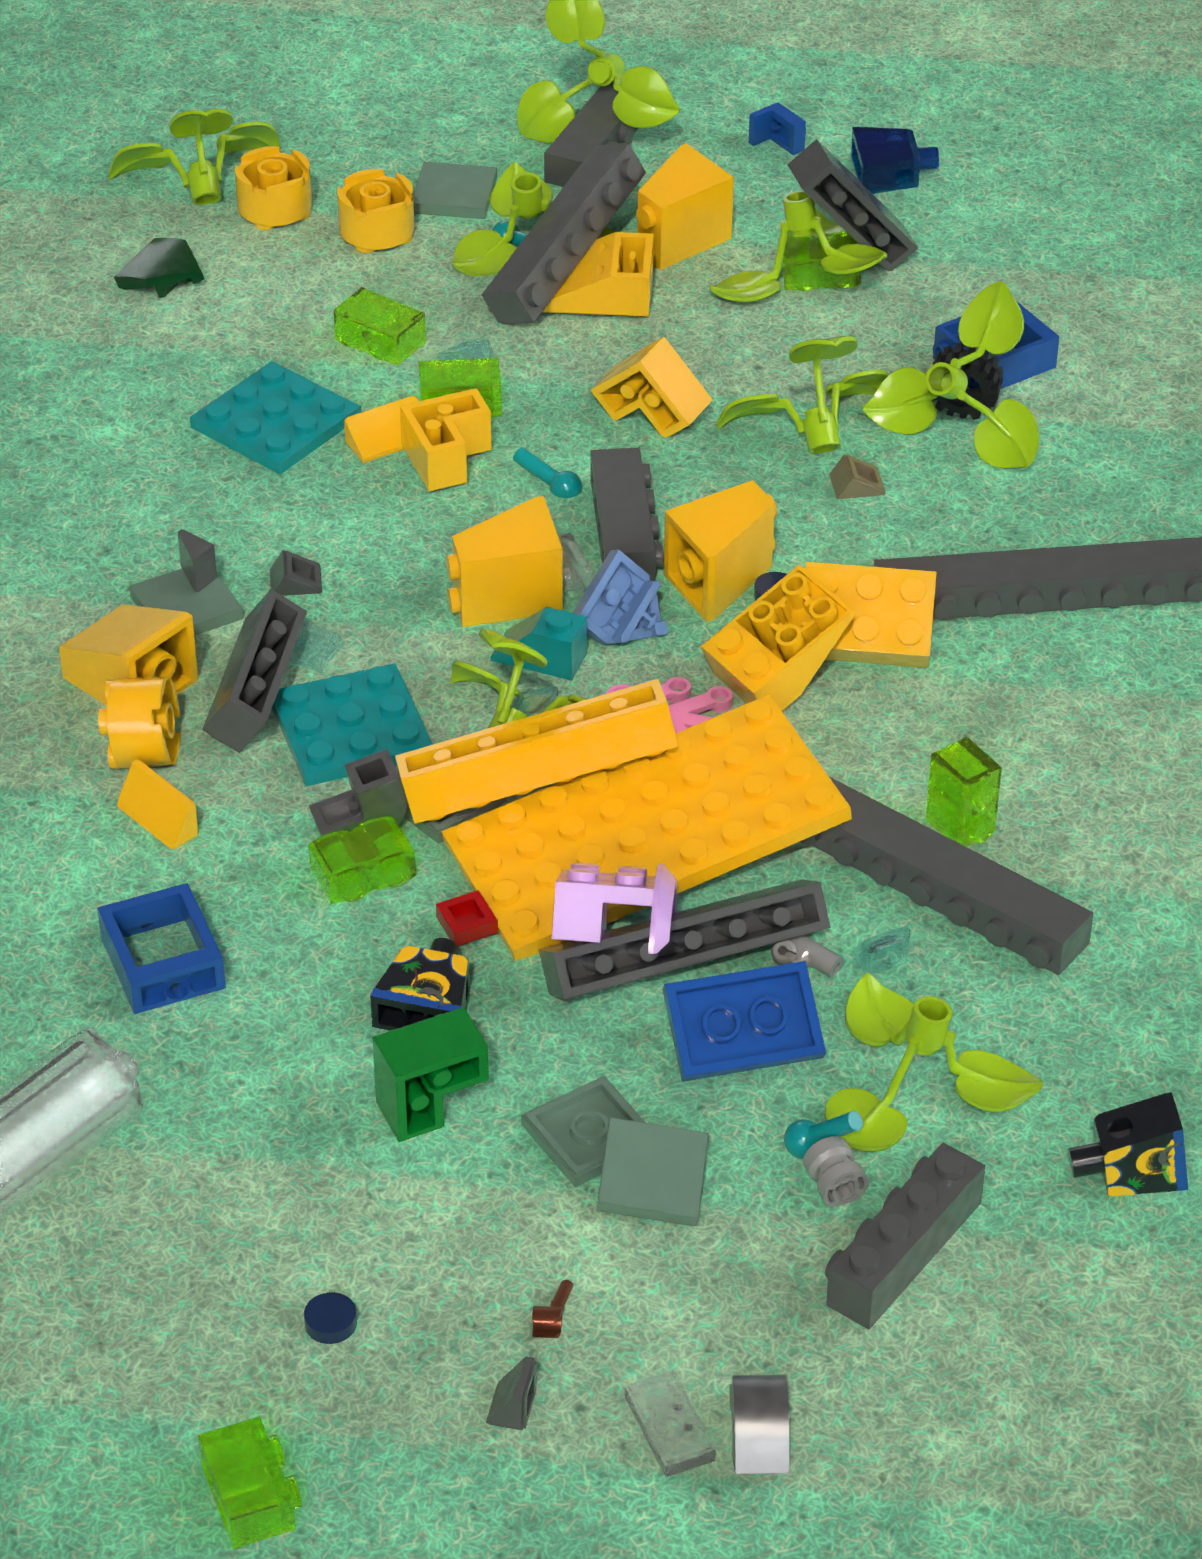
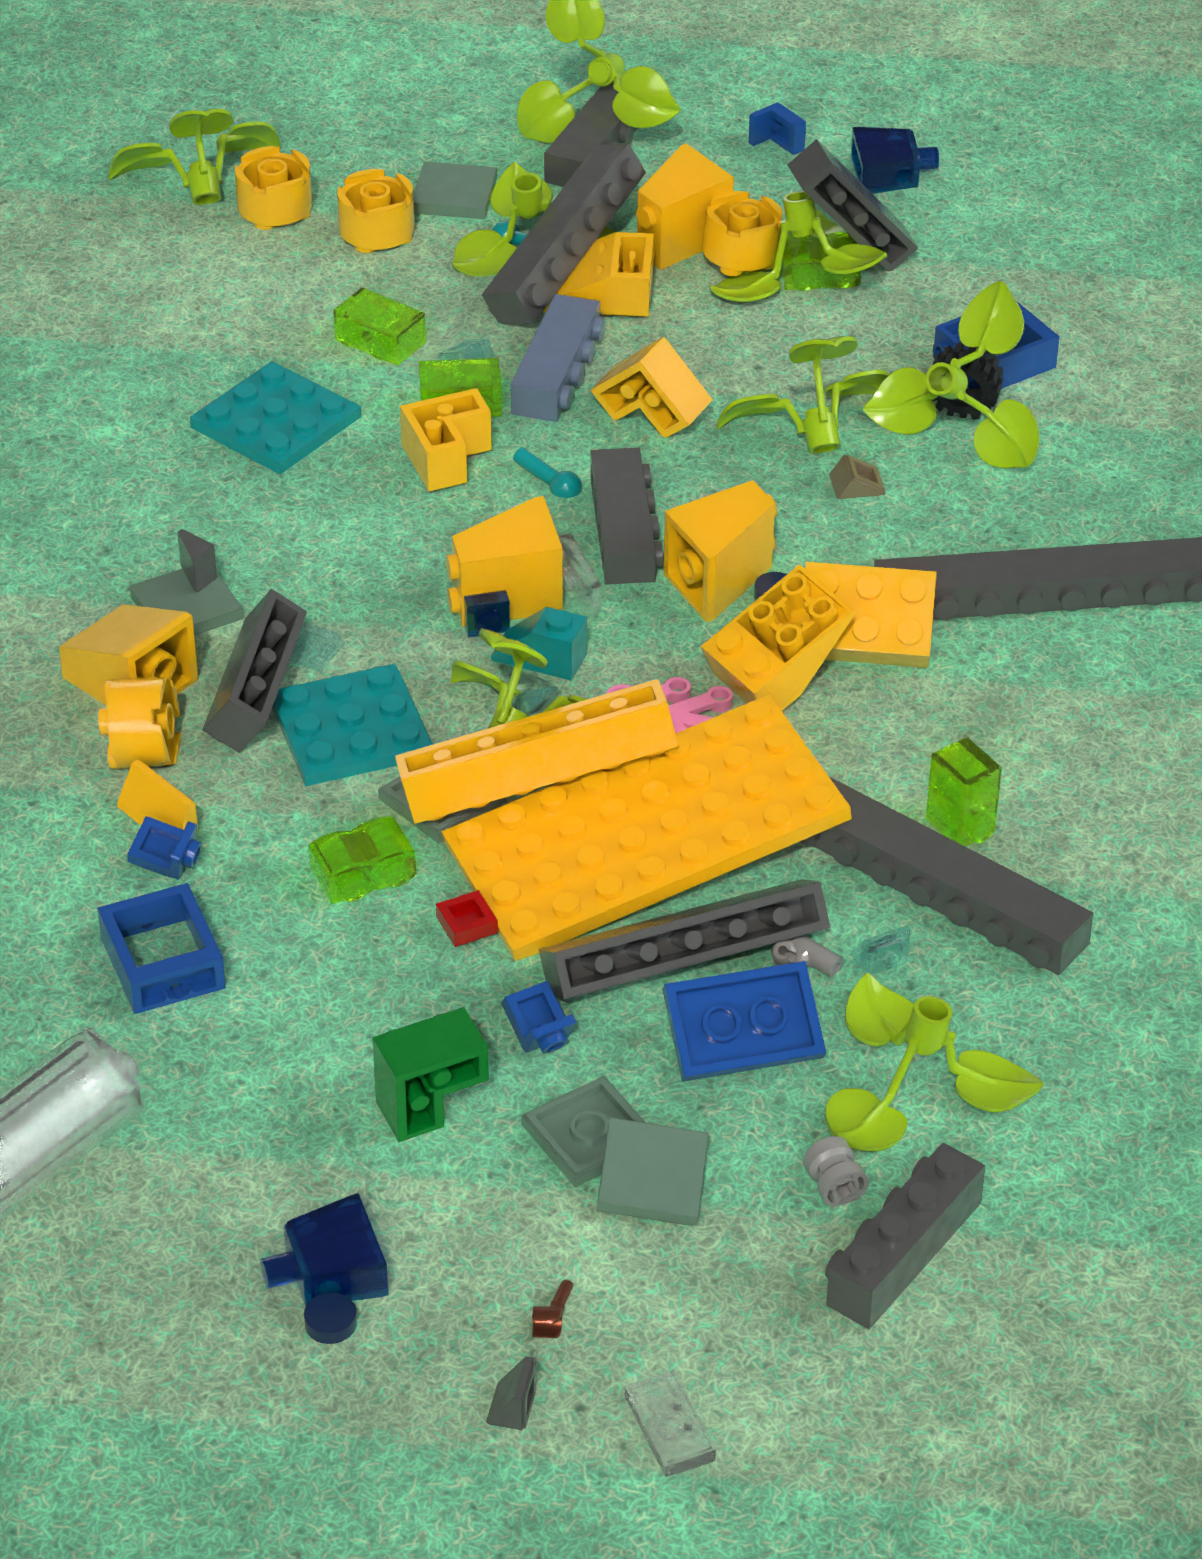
dark green slope [114,238,204,298] -> none
clear neon green brick [197,1416,302,1549] -> none
dark grey slope [270,550,322,596] -> none
flat silver brick [309,749,407,847] -> none
yellow slope [344,396,419,463] -> none
torso [370,938,470,1030] -> none
lavender piece [552,863,677,954] -> none
medium blue slope [573,550,668,645] -> none
flat silver brick [729,1375,790,1474] -> none
teal bar [784,1111,863,1159] -> none
black torso [1068,1092,1188,1196] -> none
none -> blue bracket [127,816,202,880]
none -> clear blue torso [260,1193,389,1306]
none -> plate [464,590,510,638]
none -> blue bracket [501,981,577,1054]
none -> sand blue brick [510,294,606,422]
none -> yellow brick [702,191,783,276]

